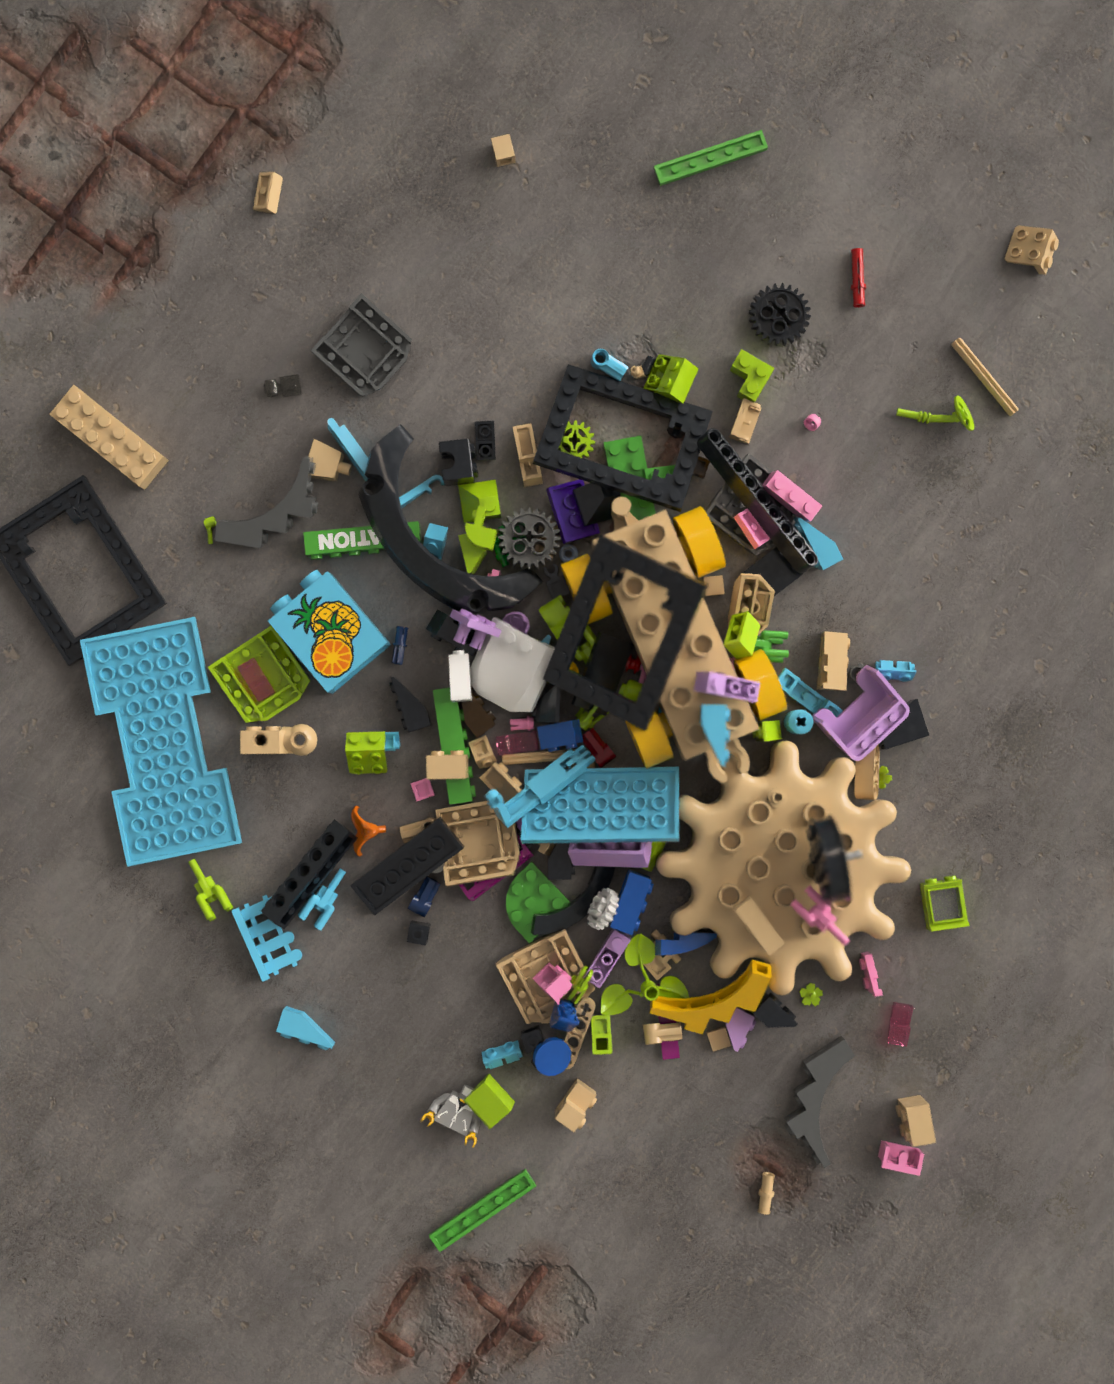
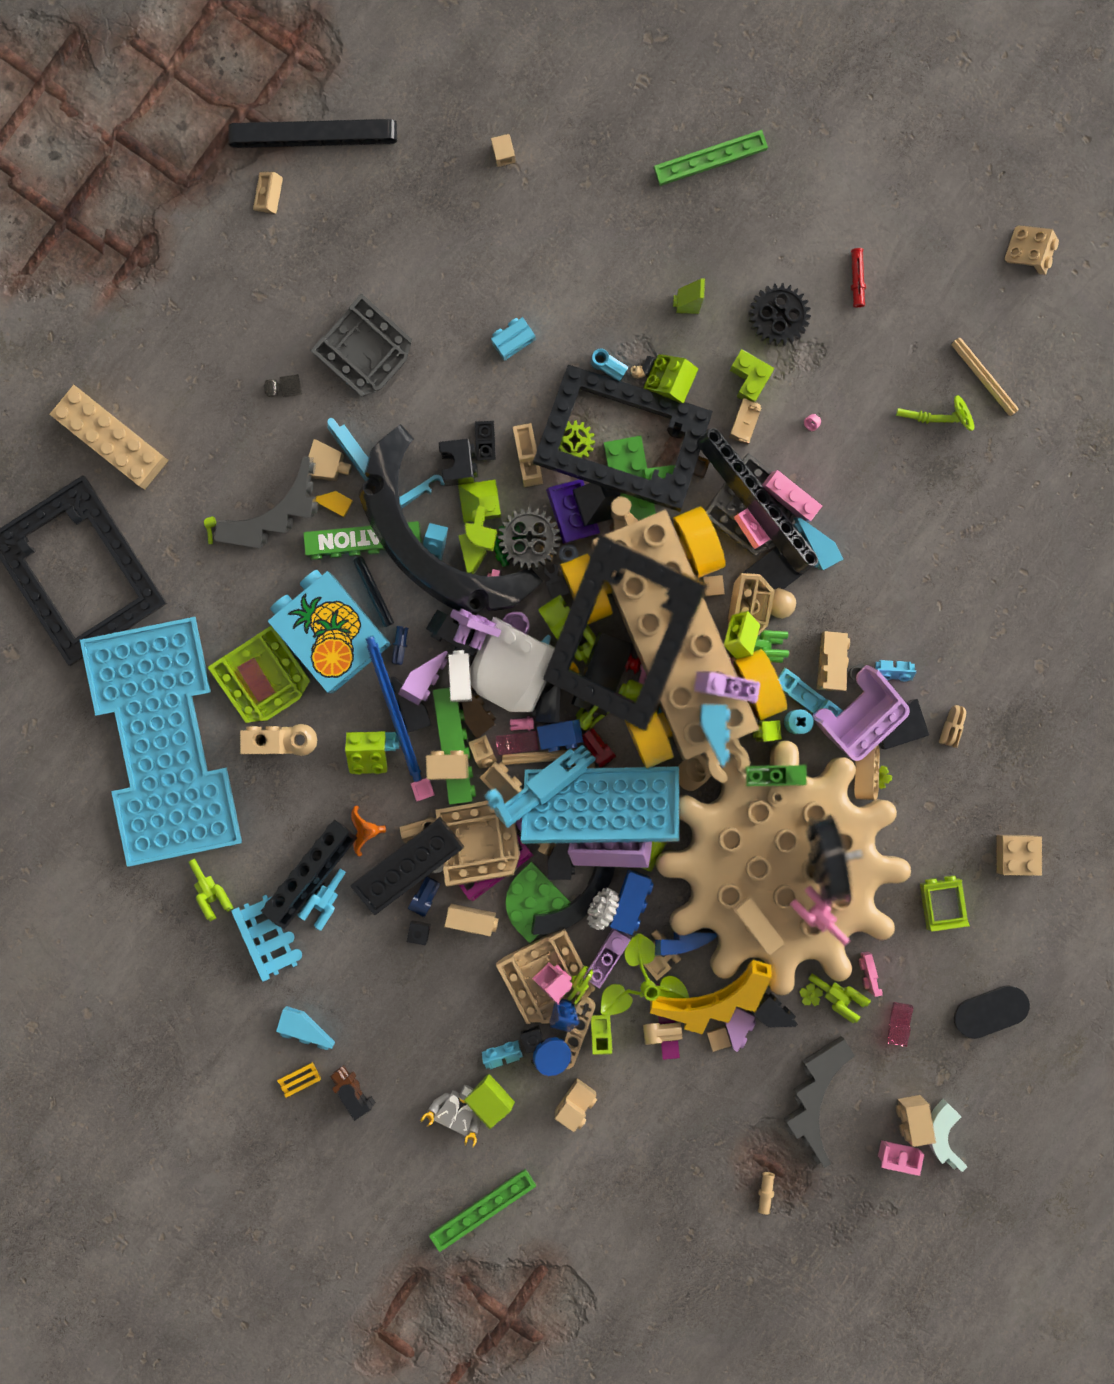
none -> black beam [228,119,397,148]
none -> yellow tile [277,1062,321,1098]
none -> yellow tile [316,491,353,517]
none -> hips [330,1065,376,1121]
none -> black axle [353,556,394,627]
none -> blue piece [365,636,422,782]
none -> lavender slope [398,651,448,705]
none -> tan brick [445,904,499,936]
none -> medium azure brick [491,317,536,361]
none -> lime slope [673,279,705,314]
none -> tan piece [678,754,712,791]
none -> bright green slope [746,765,807,786]
none -> tan hair [770,588,796,619]
none -> lime plant [808,973,871,1023]
none -> light aqua arch [929,1099,967,1172]
none -> tan arm [939,705,966,748]
none -> black tile [954,985,1030,1039]
none -> tan brick [997,835,1042,876]

